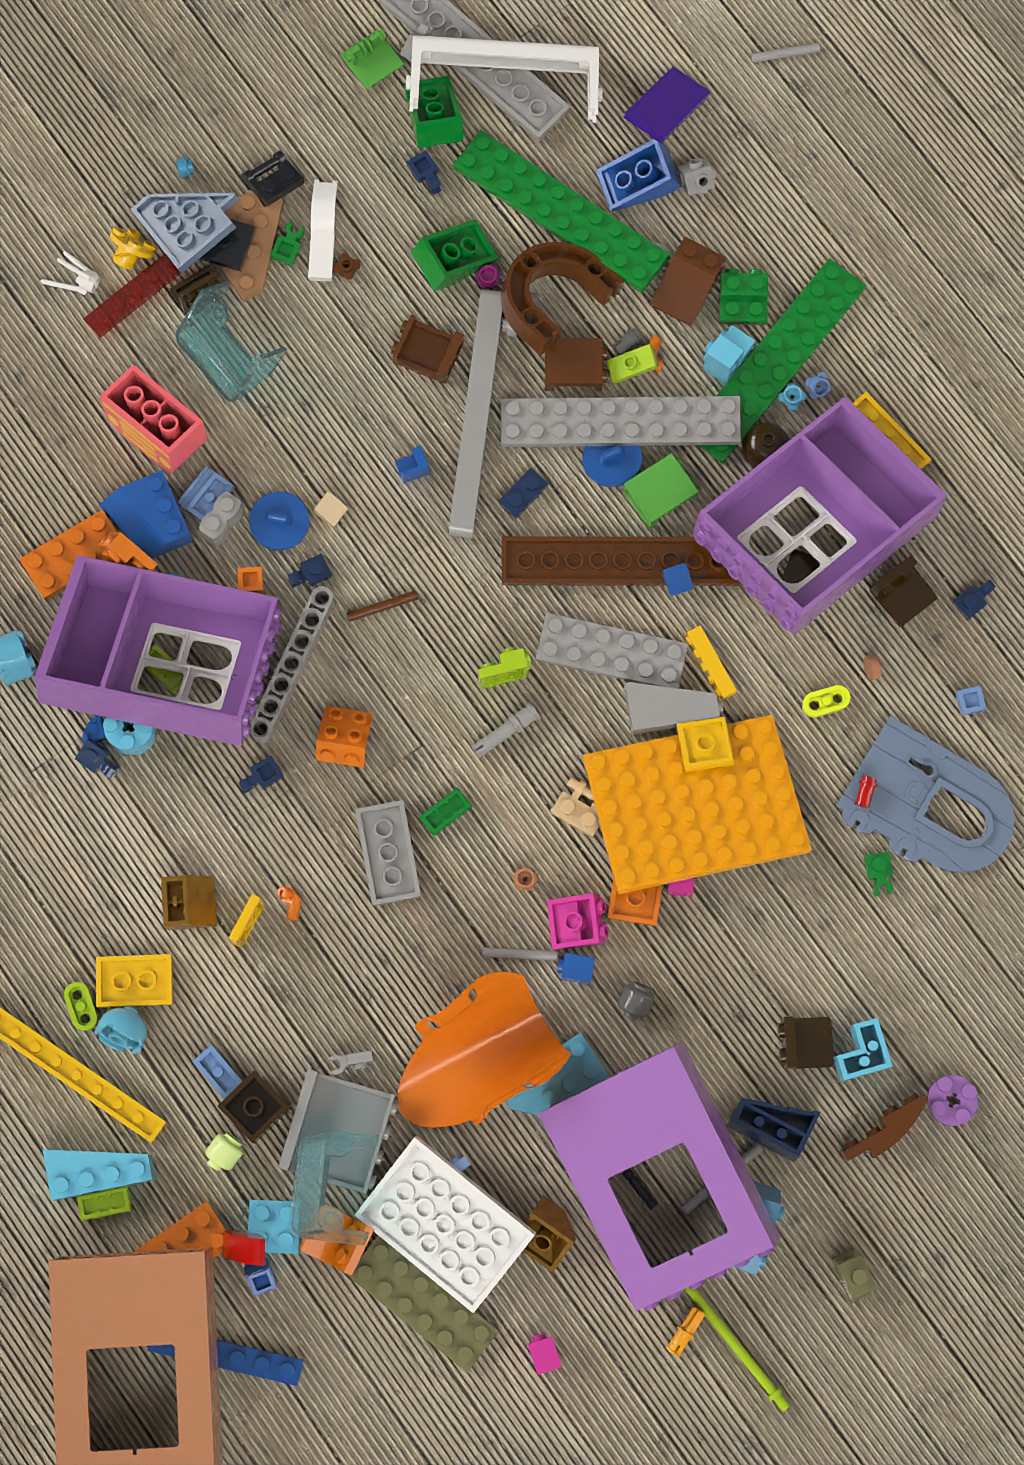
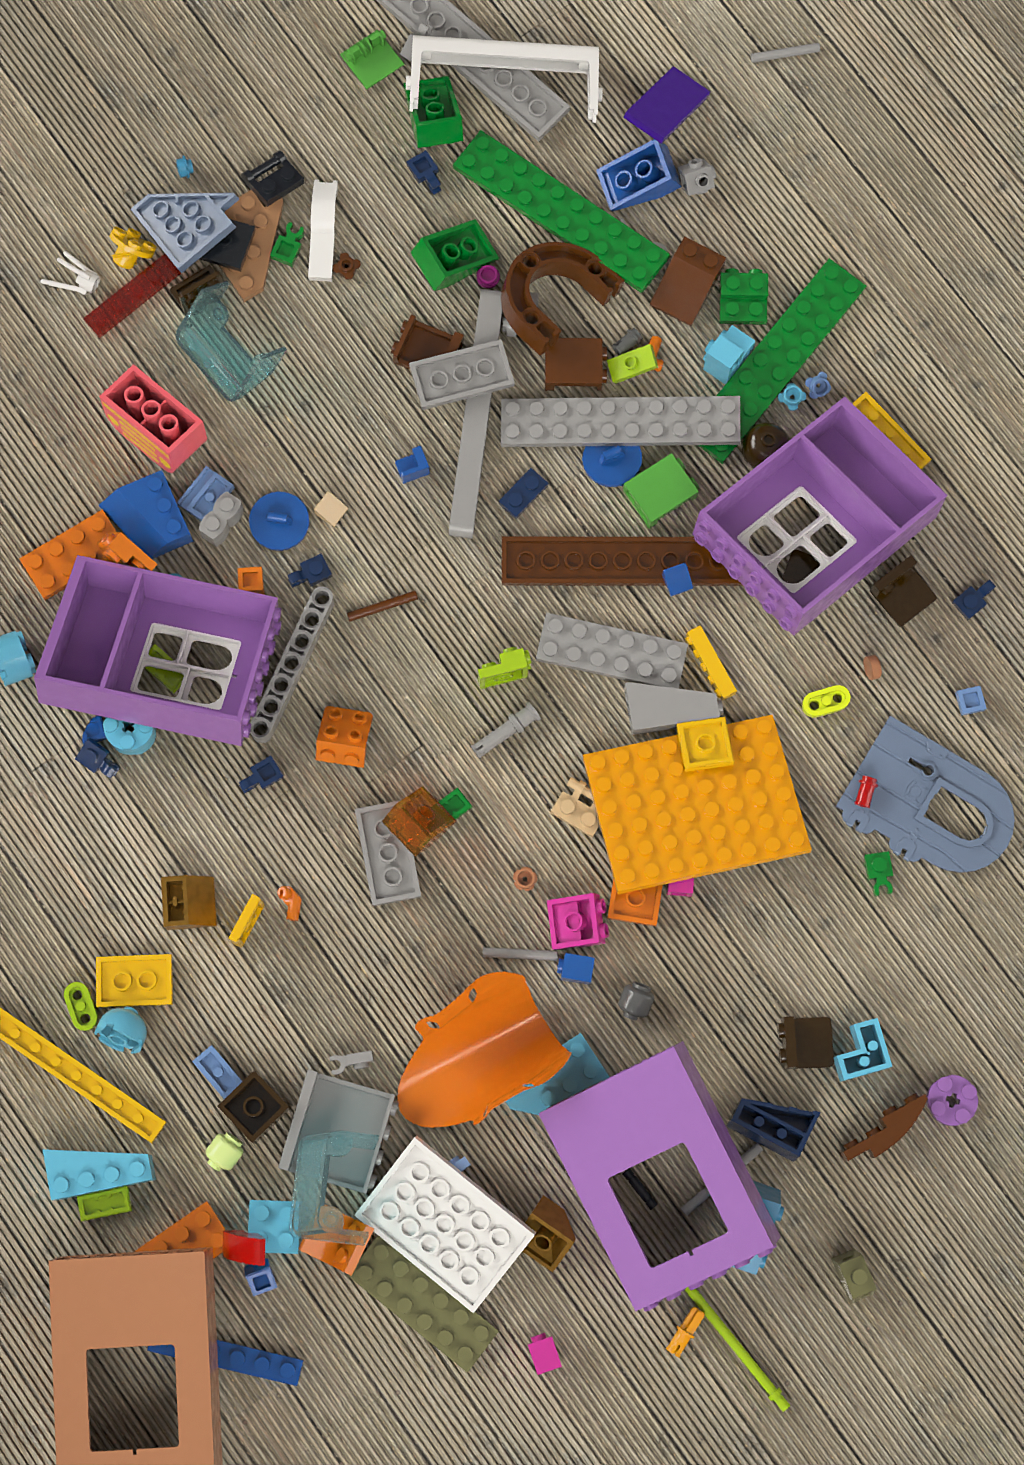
none -> clear orange slope [382,786,456,857]
none -> light grey plate [409,339,515,410]

